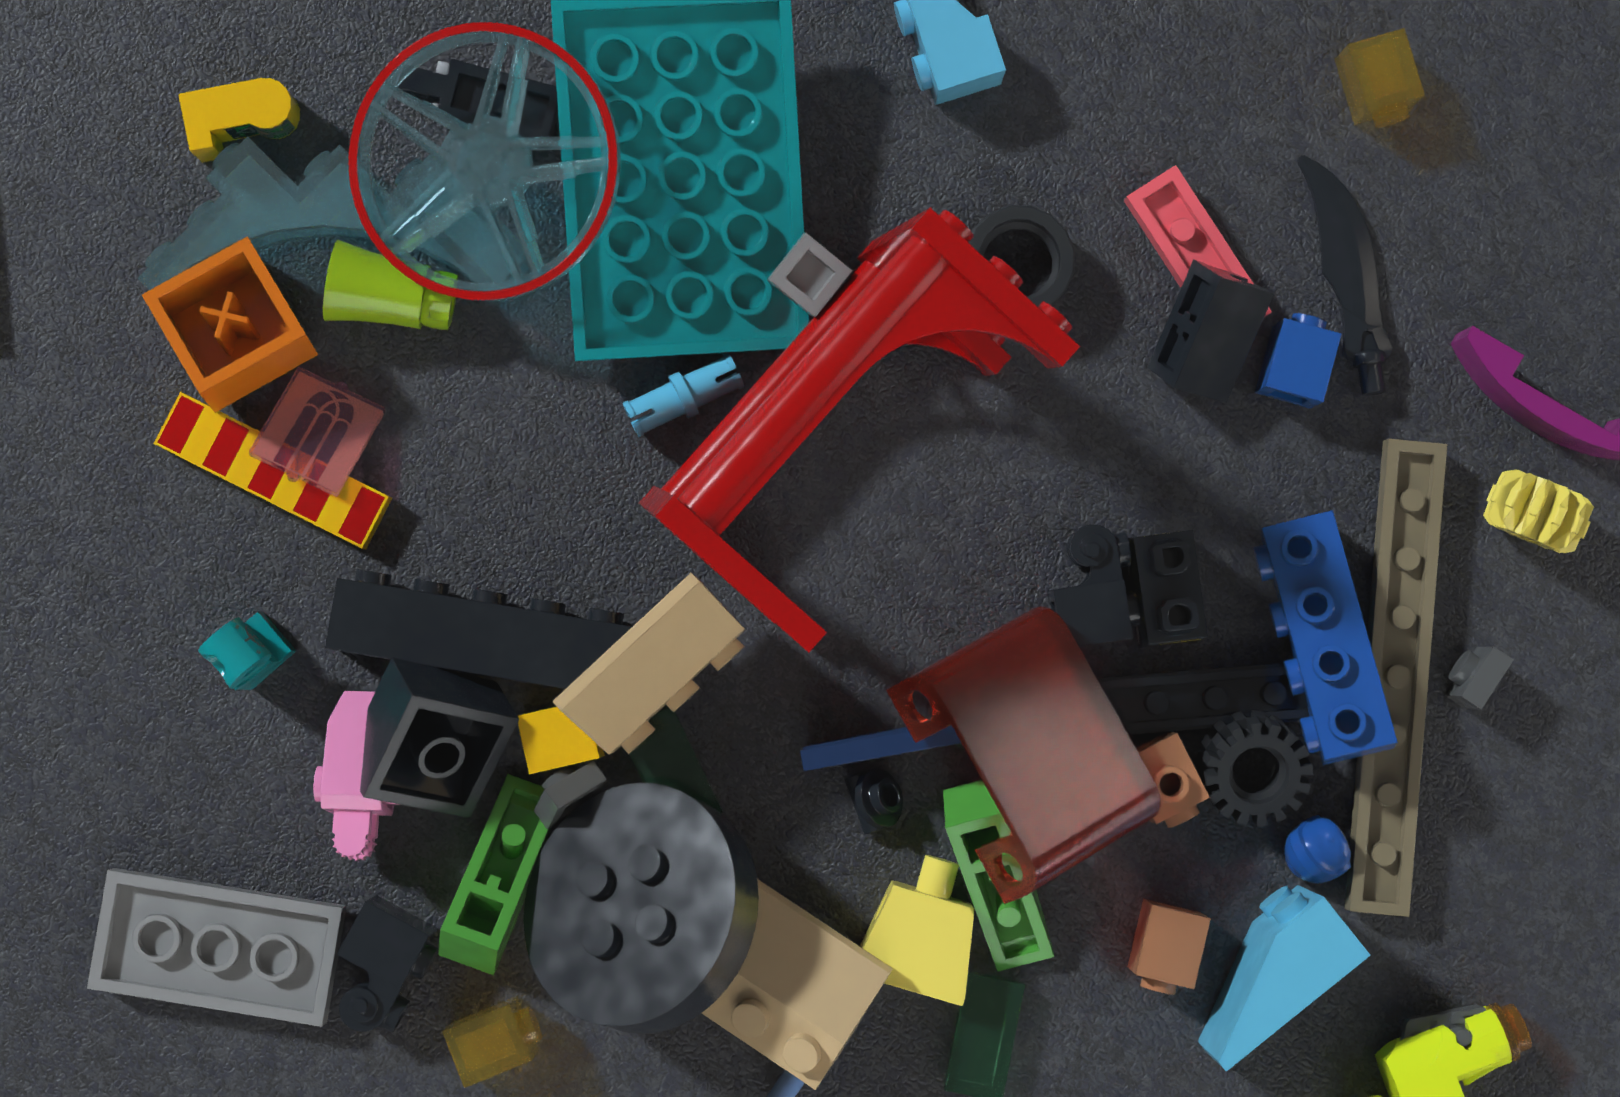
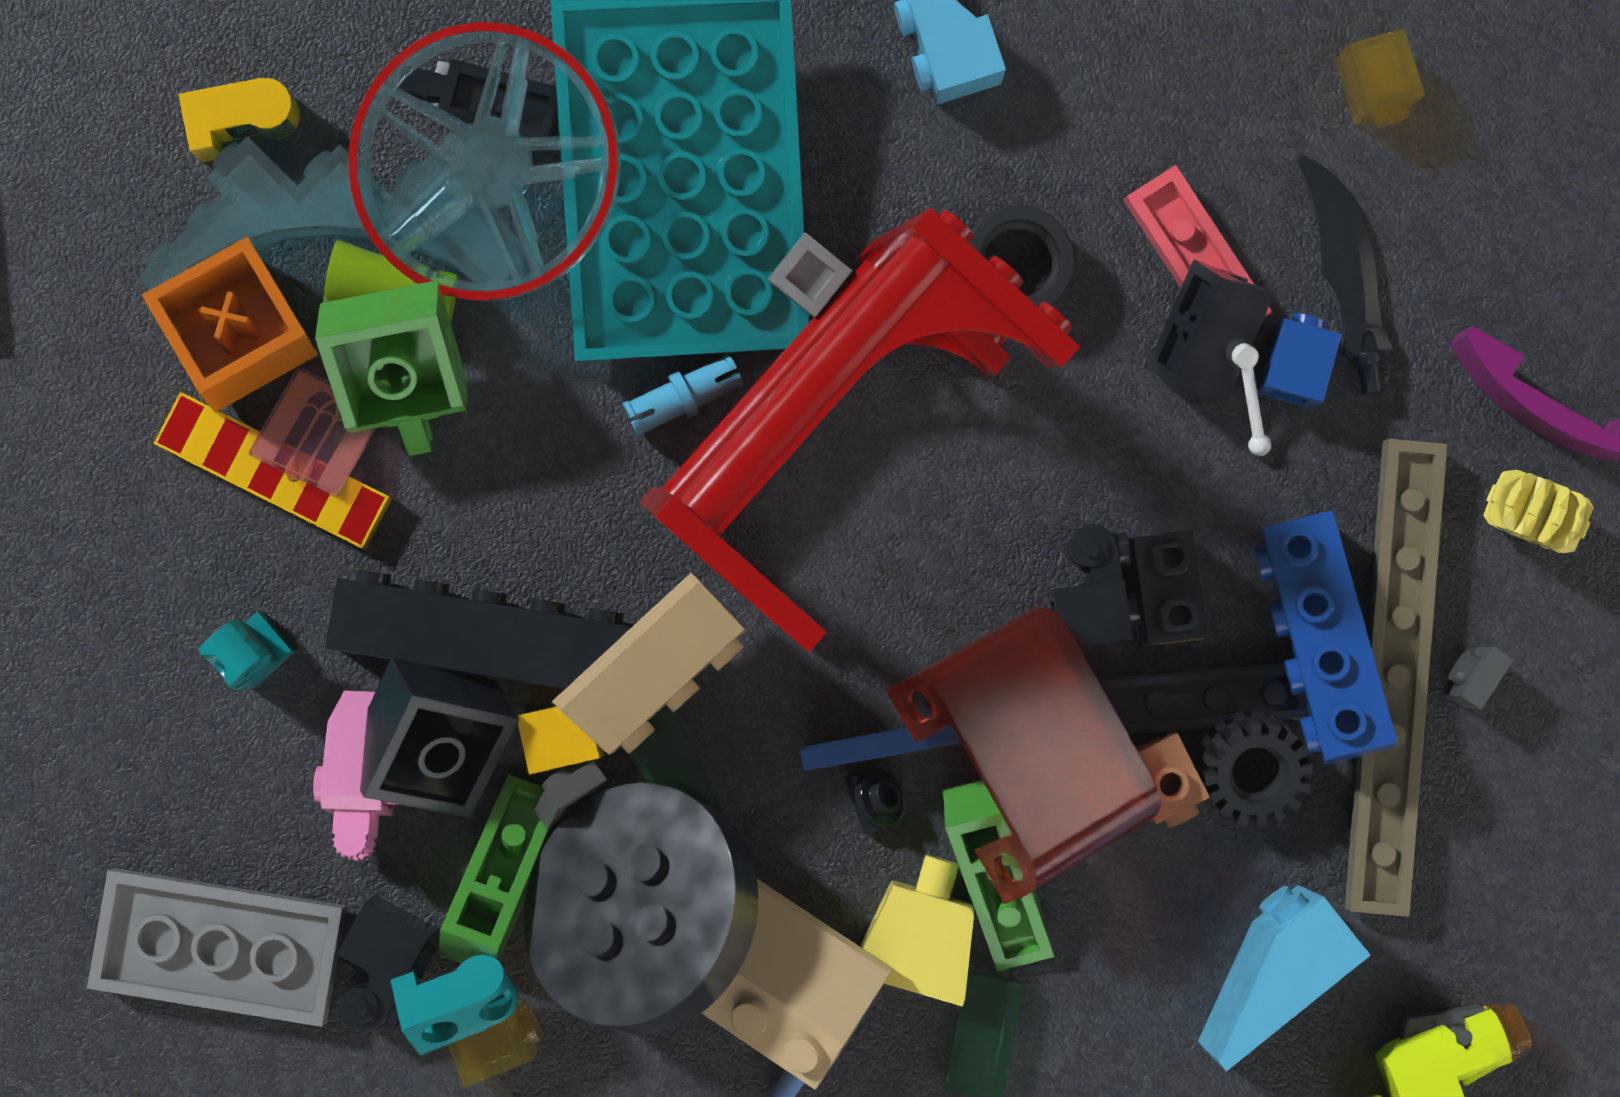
nougat brick [1127,898,1211,995] -> none
blue piece [1284,815,1351,884] -> none
none -> bright green hinge [315,280,468,456]
none -> teal leg [391,954,519,1055]
none -> white hinge [1232,343,1272,456]

